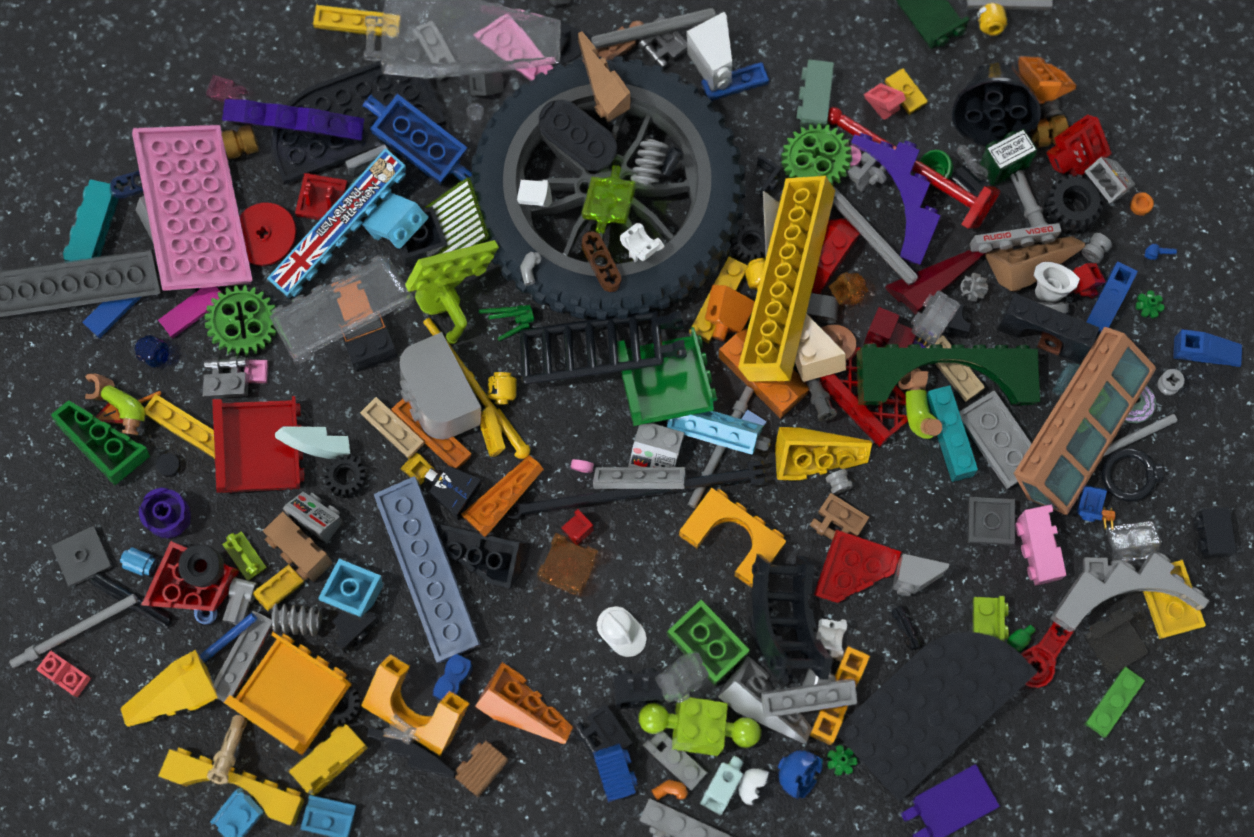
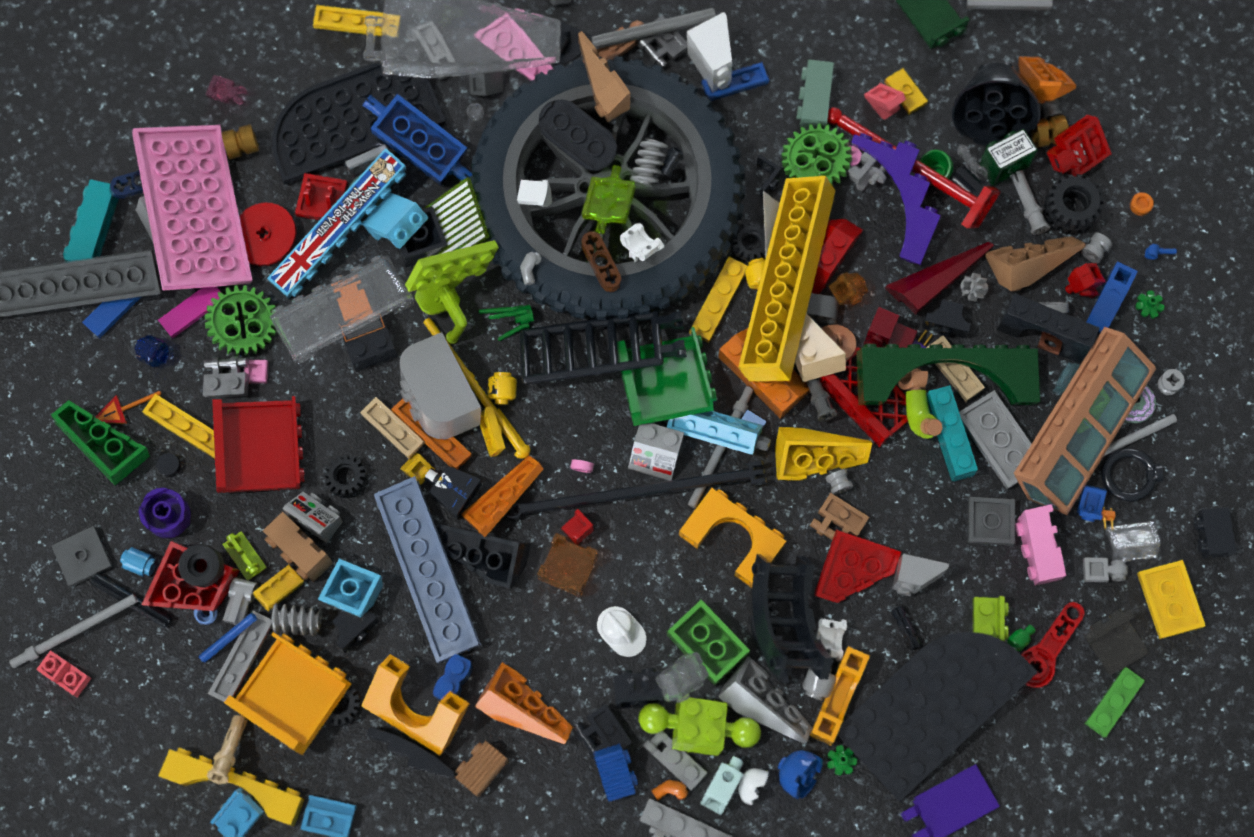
piece [85,374,145,435] -> none
yellow wedge [120,650,218,727] -> none
dark purple arch [222,99,364,140] -> none
light aqua slope [275,427,350,459] -> none
yellow wedge [289,724,368,796] -> none
clear piece [383,714,419,745] -> none
light grey tile [593,467,686,489] -> none
orange torso [705,285,755,341] -> none
light grey plate [761,679,857,718] -> none
light grey axle [833,187,918,285] -> none
clear brick [911,290,960,345] -> none
light grey plate [970,223,1061,253] -> none
yellow head [978,3,1007,36] -> none
white piece [1034,262,1080,303] -> none
light grey arch [1050,553,1209,632] -> none
light grey torso [1085,157,1135,203] -> none
blue slope [1173,329,1242,367] -> none

